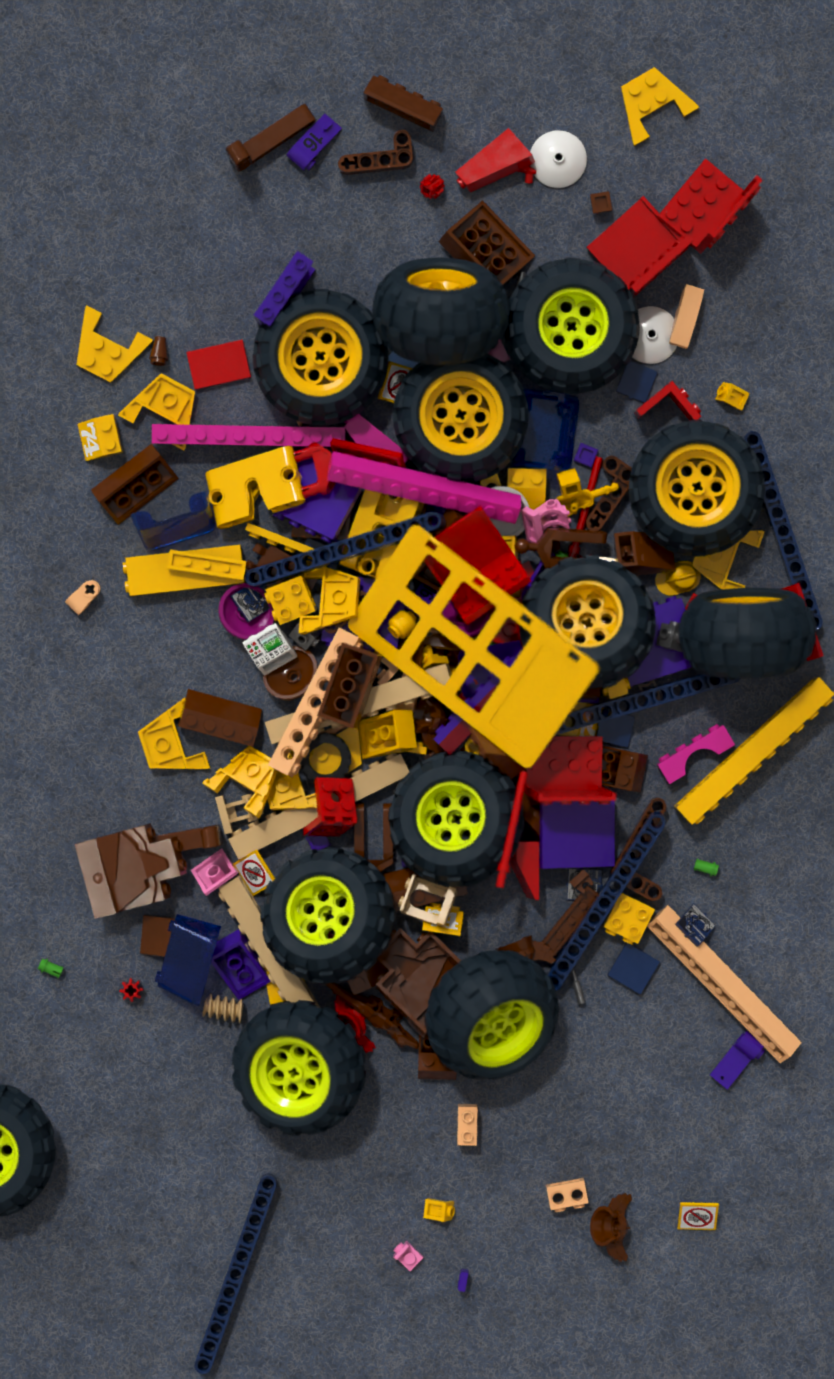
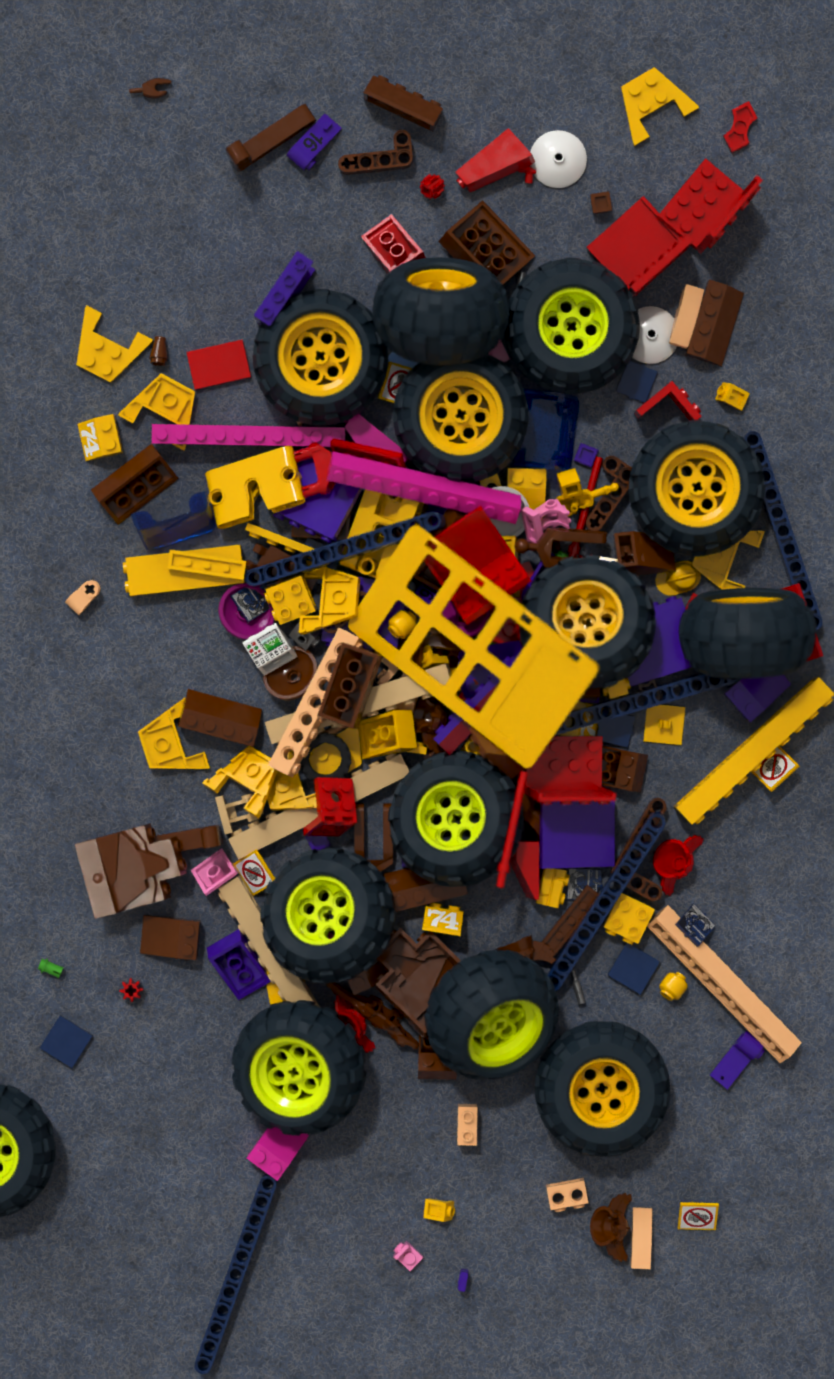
clear blue windscreen [155,914,221,1006] -> none
tan piece [202,993,244,1024] -> none
tan panel [398,874,457,928] -> none
reddish brown tile [570,869,594,893] -> none
flat silver brick [656,621,682,652] -> none
dark pink arch [656,724,735,784] -> none
bright green pin [694,858,719,877] -> none
none -> dark blue tile [40,1015,93,1068]
none -> reddish brown hand [129,78,171,99]
none -> dark pink slope [246,1127,309,1181]
none -> red slope [361,214,426,274]
none -> black wheel [535,1021,671,1157]
none -> yellow brick [536,868,570,908]
none -> light nougat slope [630,1207,652,1269]
none -> yellow piece [643,705,685,745]
none -> red helmet [653,835,704,896]
none -> yellow head [659,972,688,1001]
none -> reddish brown slope [685,280,744,366]
none -> red tile [723,101,757,153]
none -> dark purple slope [723,675,791,722]
none -> piece [750,746,800,792]

